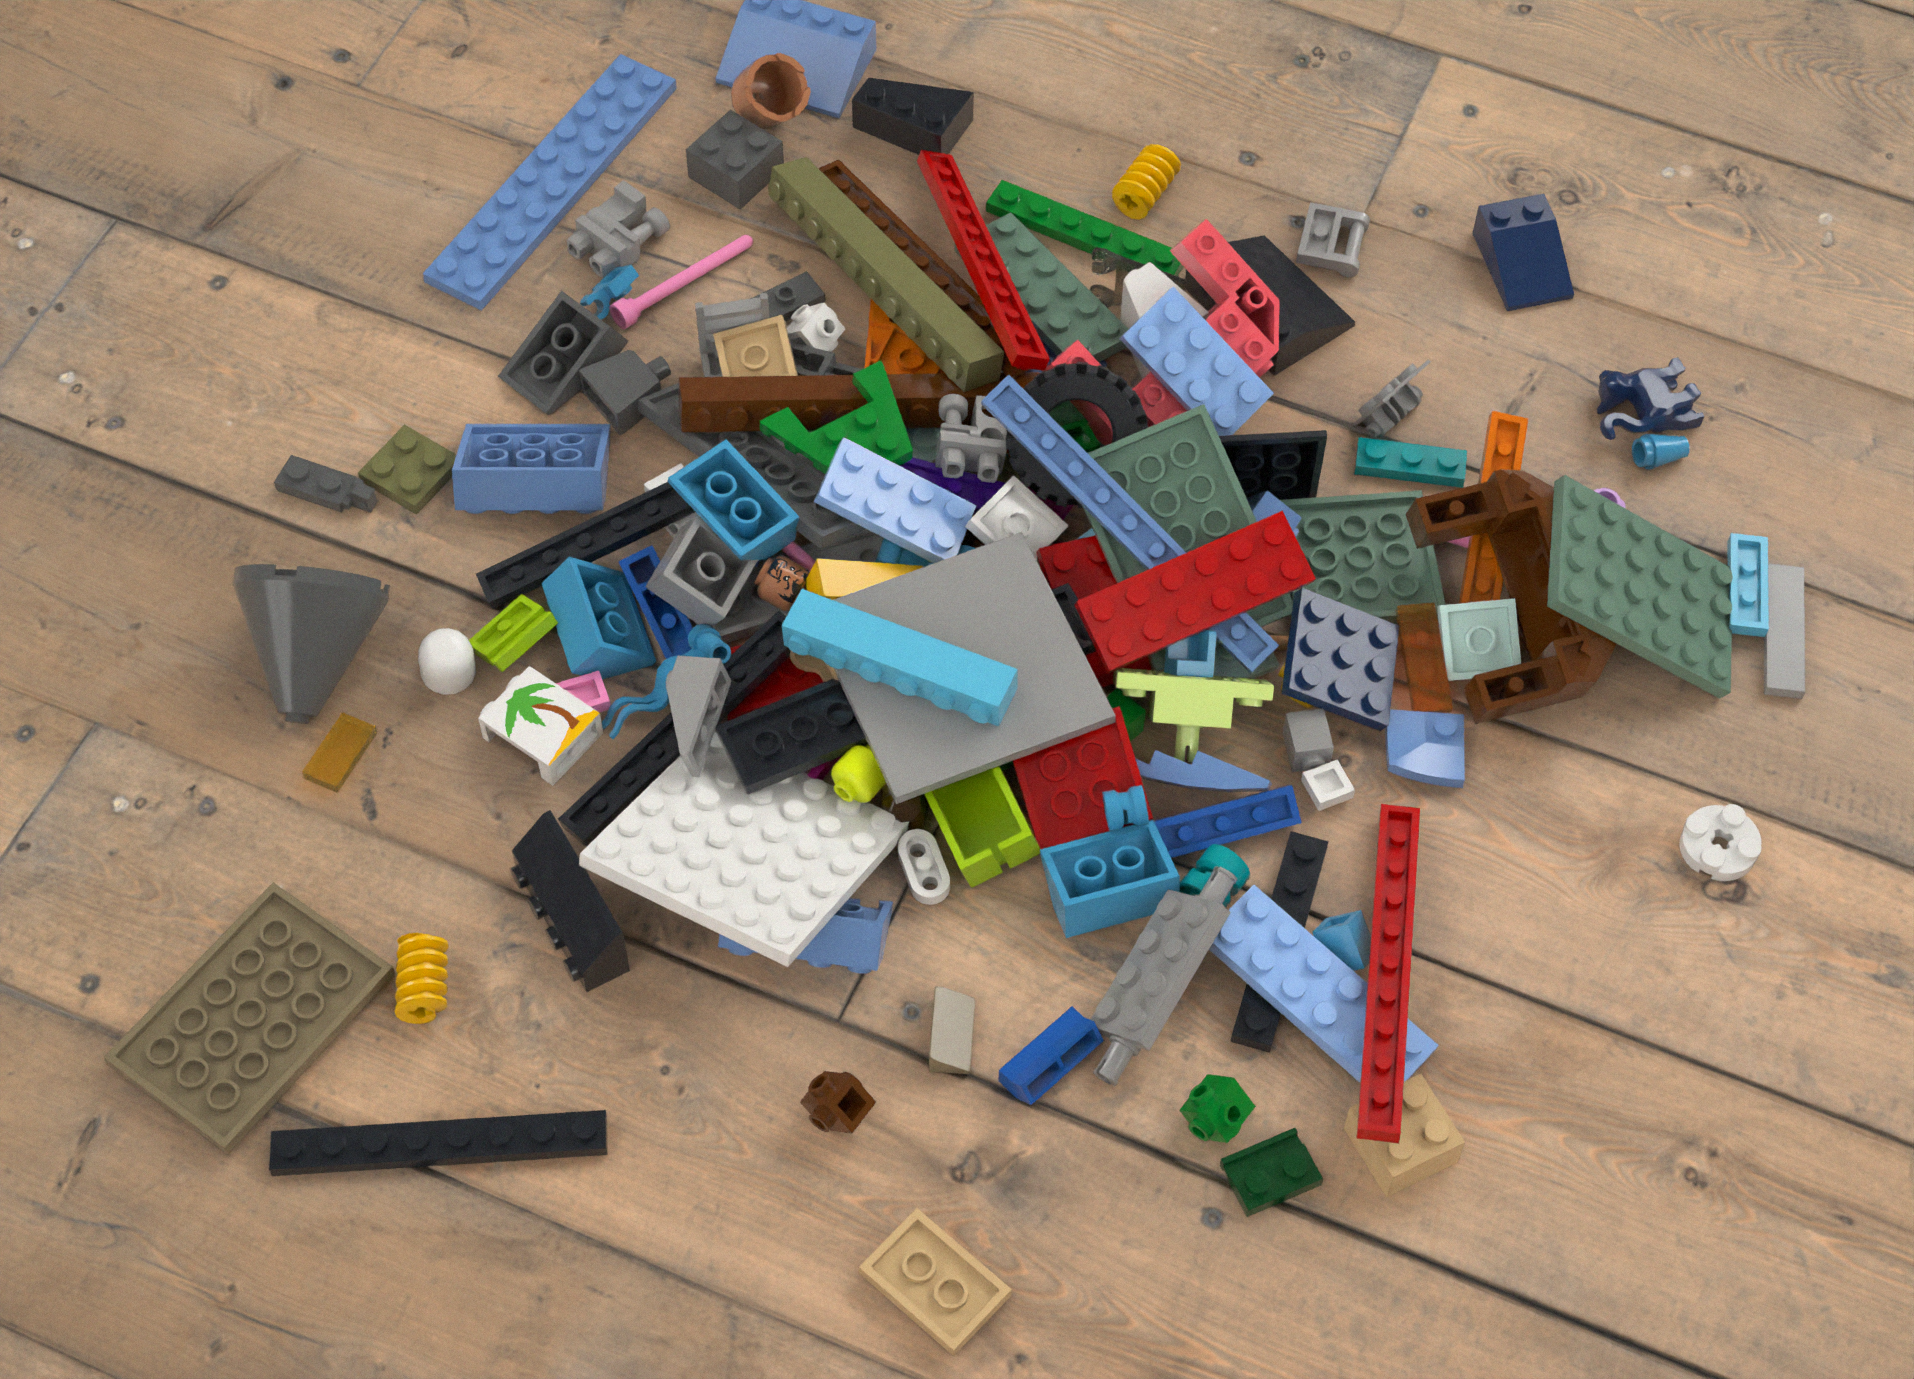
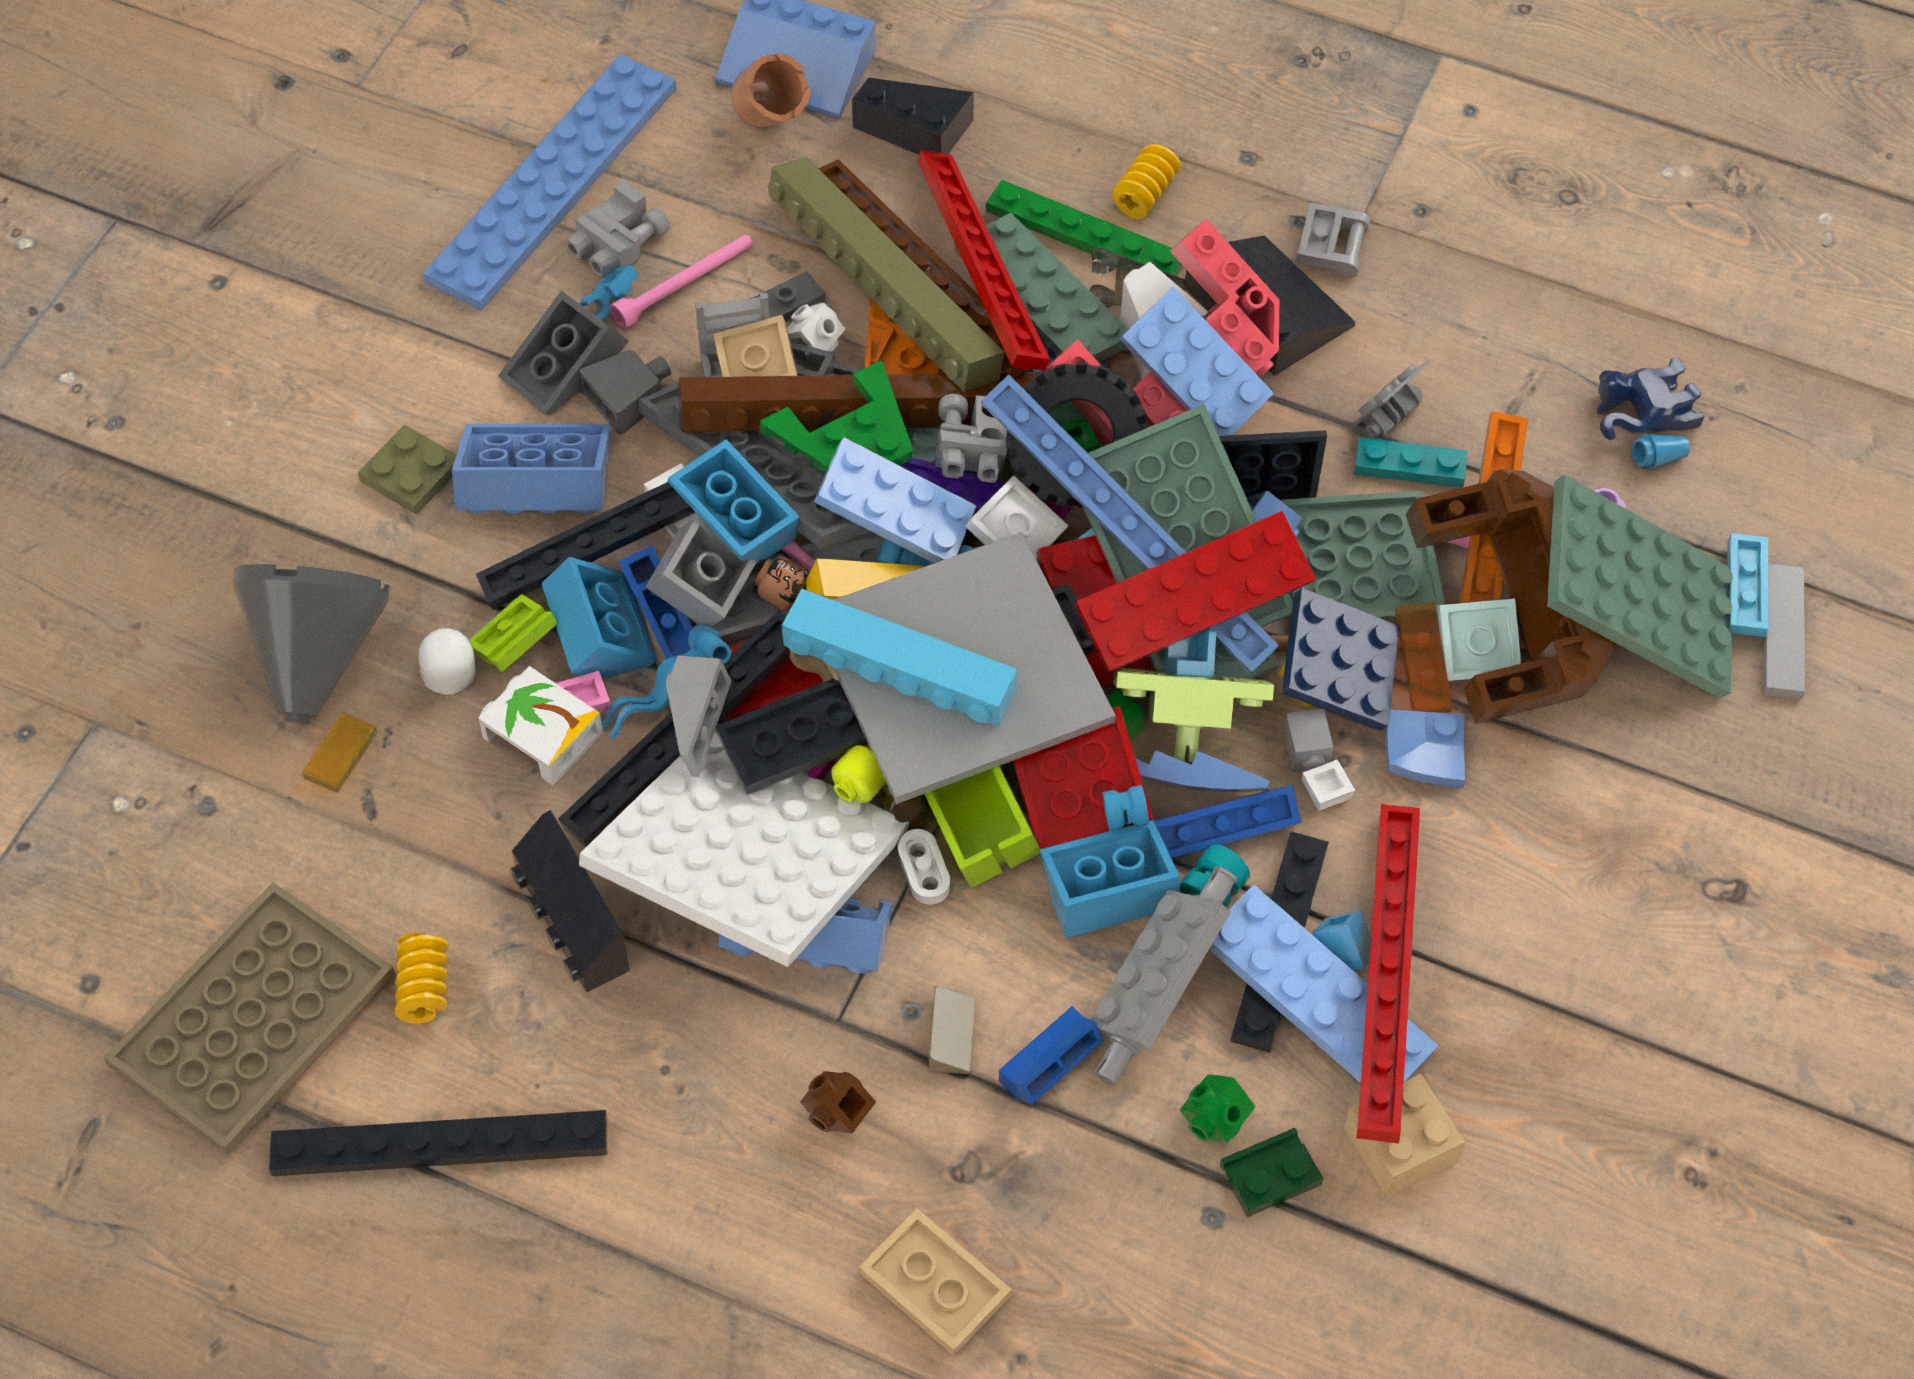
dark grey hinge [274,455,378,513] -> none
dark grey brick [686,109,784,209] -> none
dark blue slope [1472,193,1574,311] -> none
white plate [1679,804,1762,881] -> none

